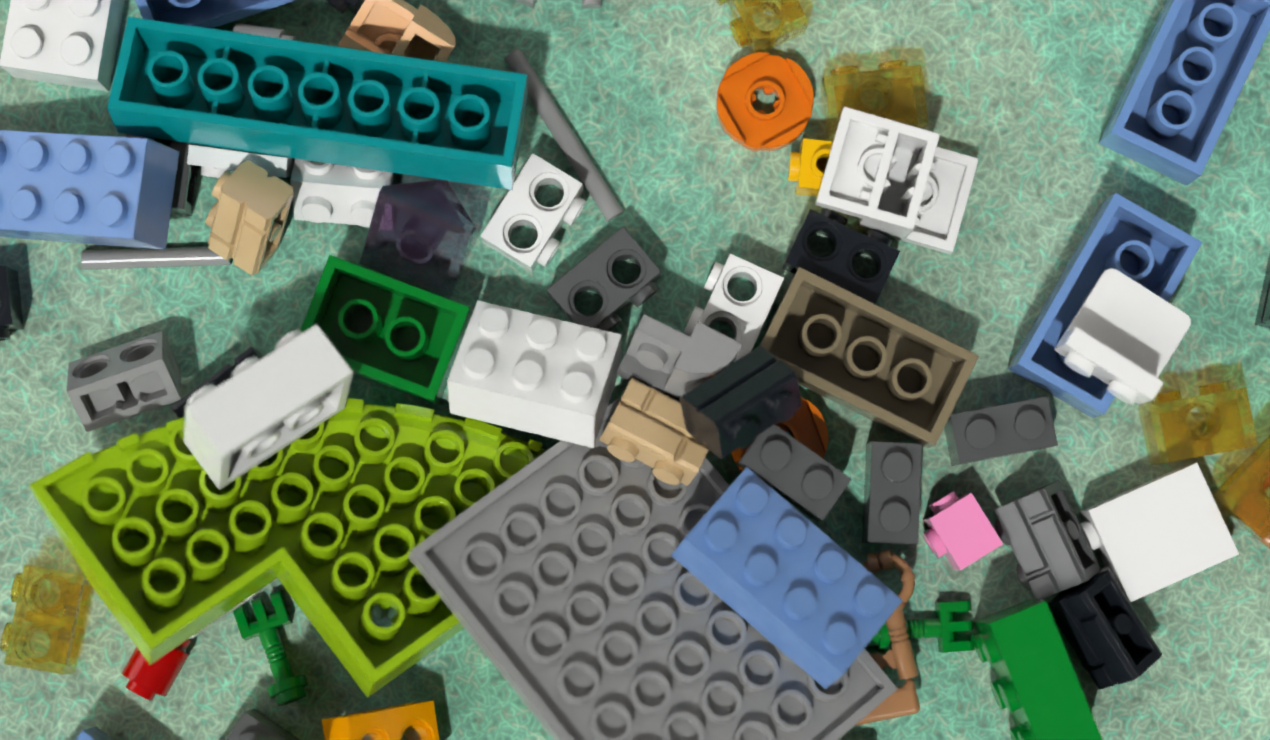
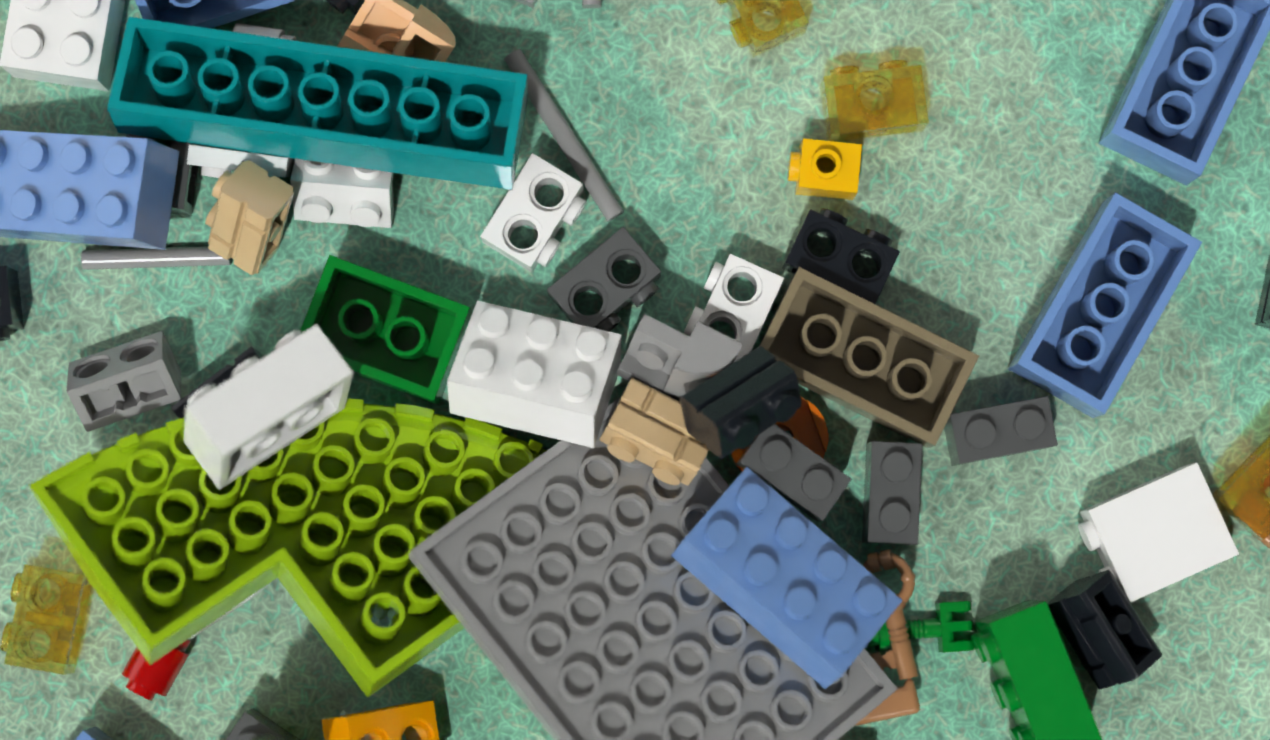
green hinge [233,590,308,706] -> none
slope [359,179,480,299] -> none
orange plate [716,52,814,151] -> none
white bracket [815,107,979,254] -> none
bright pink brick [922,490,1003,570] -> none
dark grey brick [994,480,1102,600] -> none
white bracket [1054,268,1191,405] -> none
clear yellow brick [1138,381,1258,466] -> none

